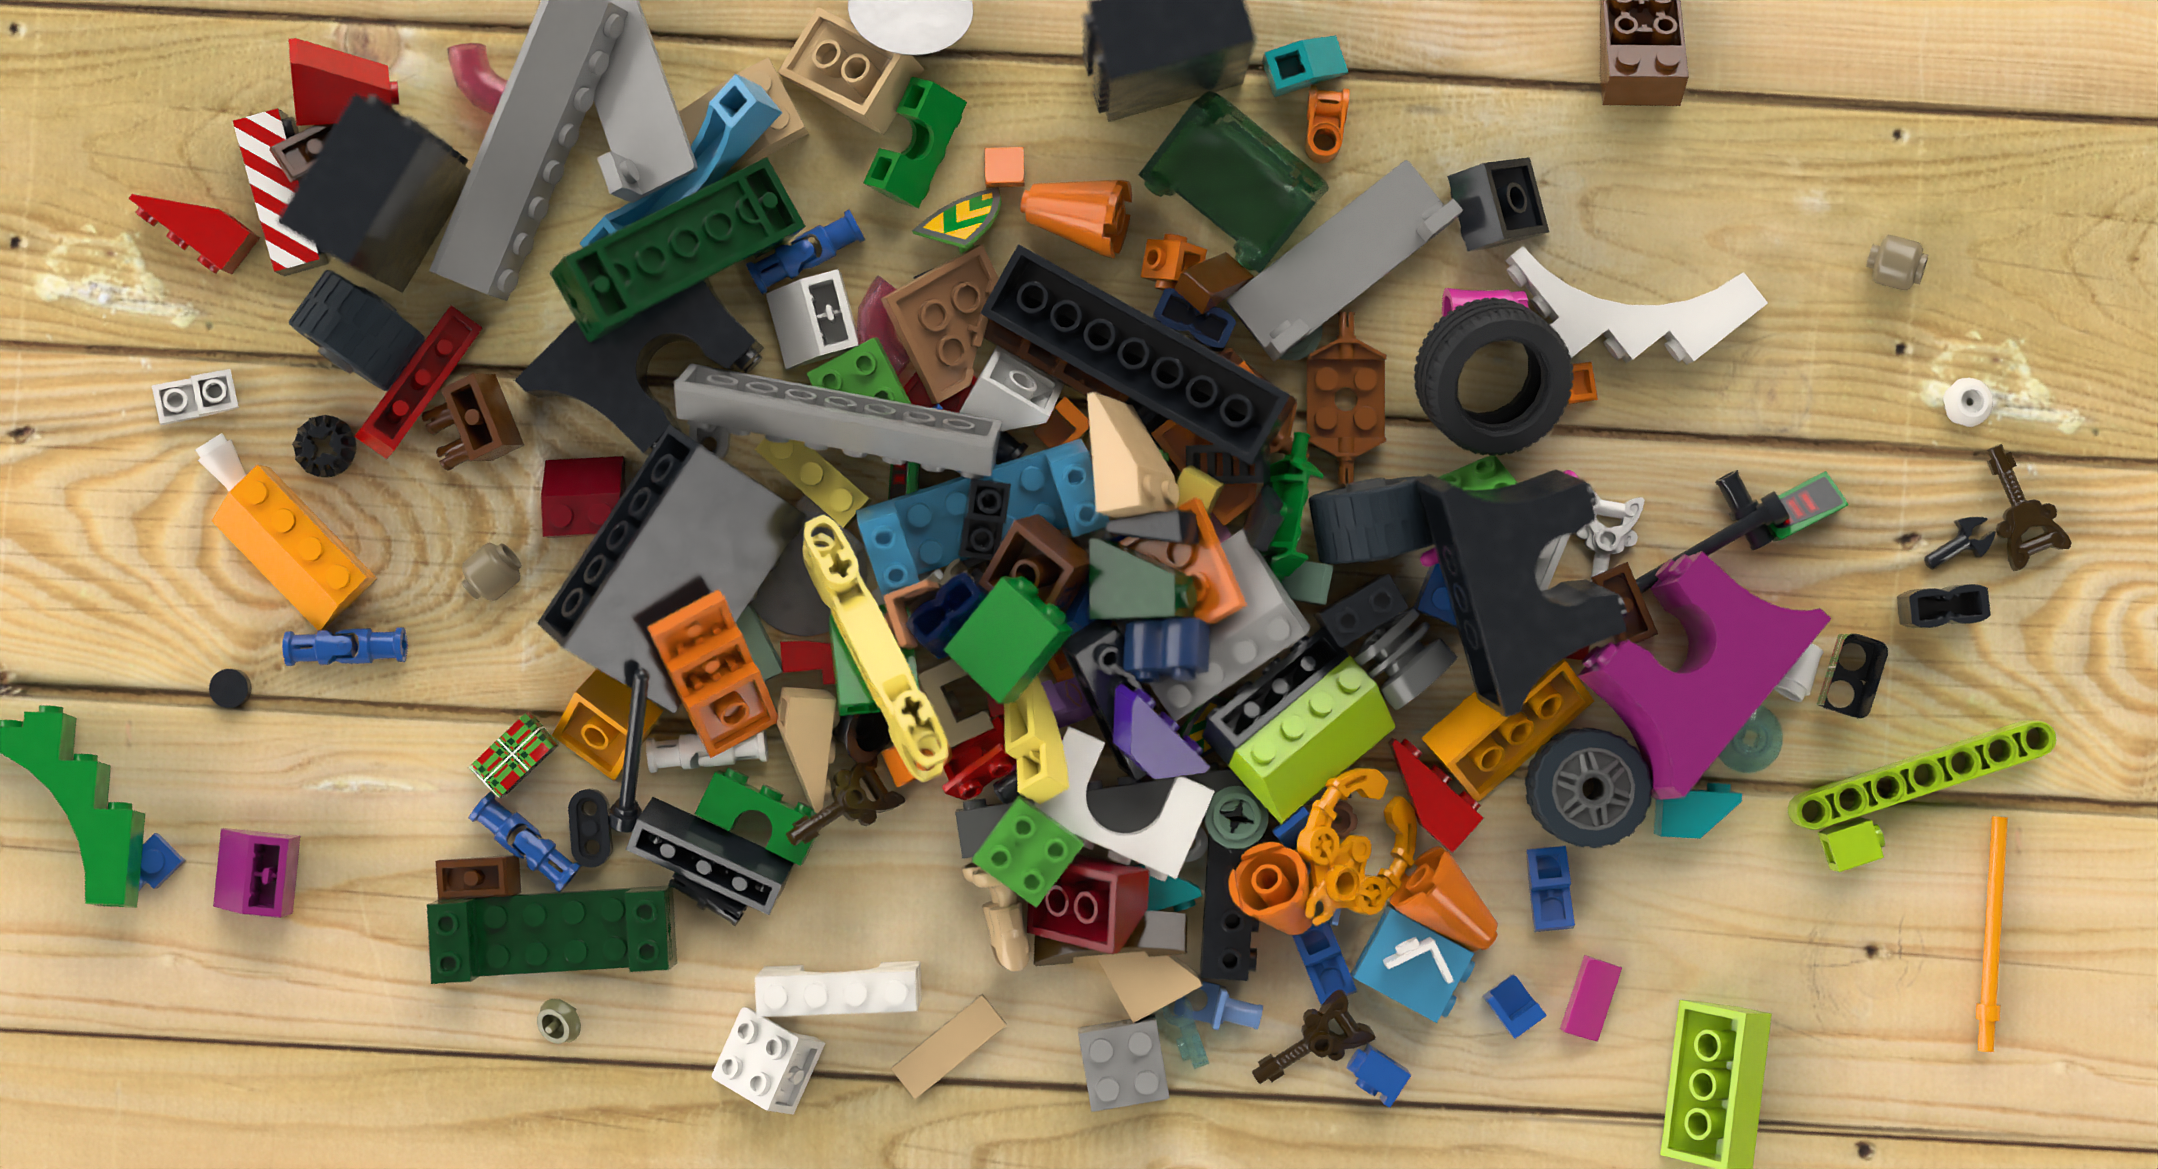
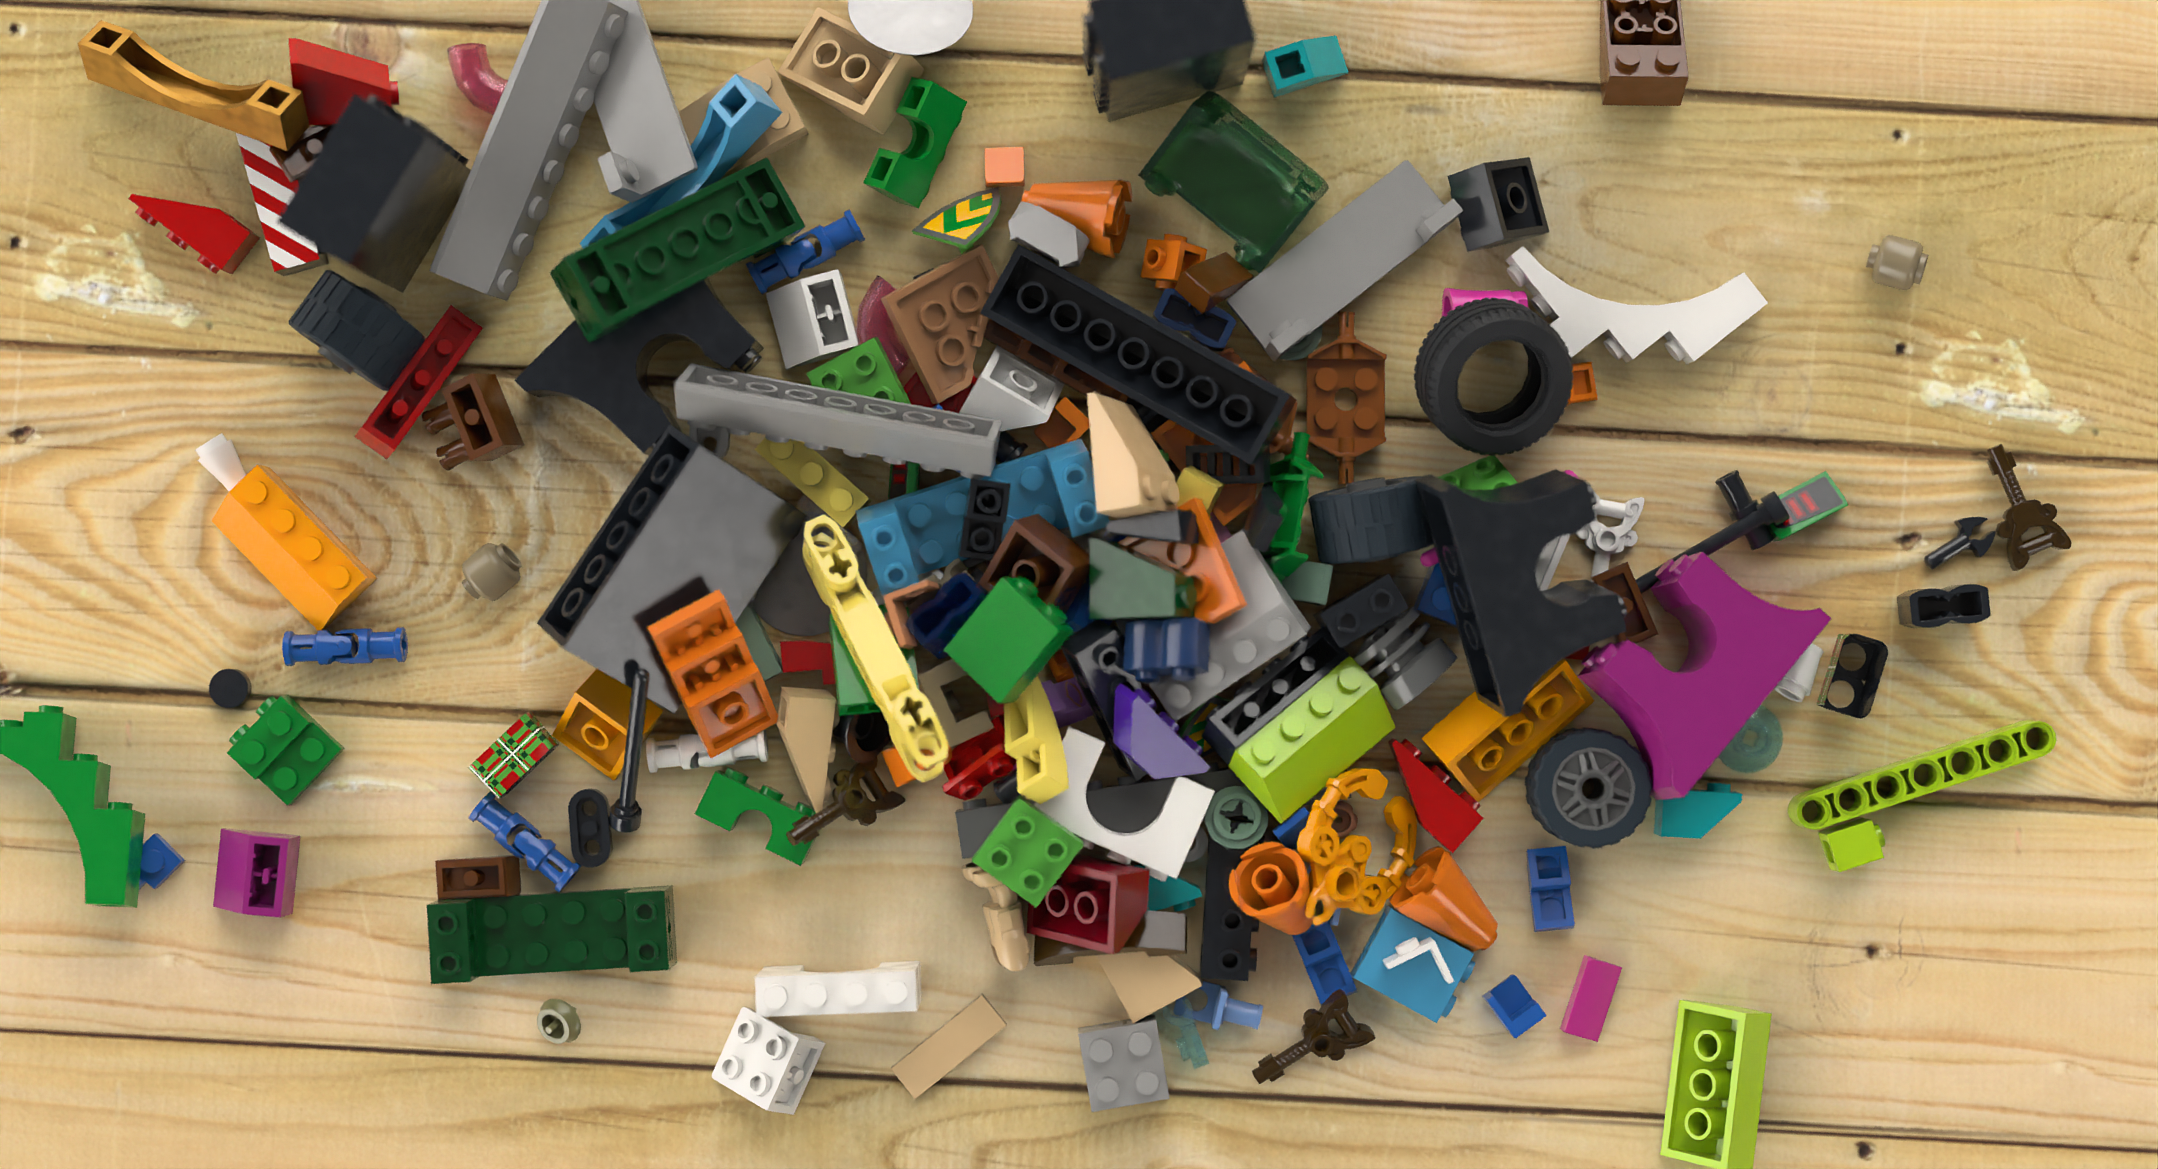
white slope [152,369,239,425] -> none
black gear [292,415,356,477] -> none
dark red slope [541,456,626,538] -> none
black brick [626,797,794,915] -> none
black pin [668,872,748,926] -> none
orange piece [1305,85,1350,164] -> none
blue brick [1346,1043,1411,1108] -> none
white plate [1943,378,1993,427] -> none
light orange bar [1975,816,2008,1052] -> none
none -> pearl gold arch [78,20,309,151]
none -> green plate [227,695,345,806]
none -> light grey slope [1008,202,1090,268]

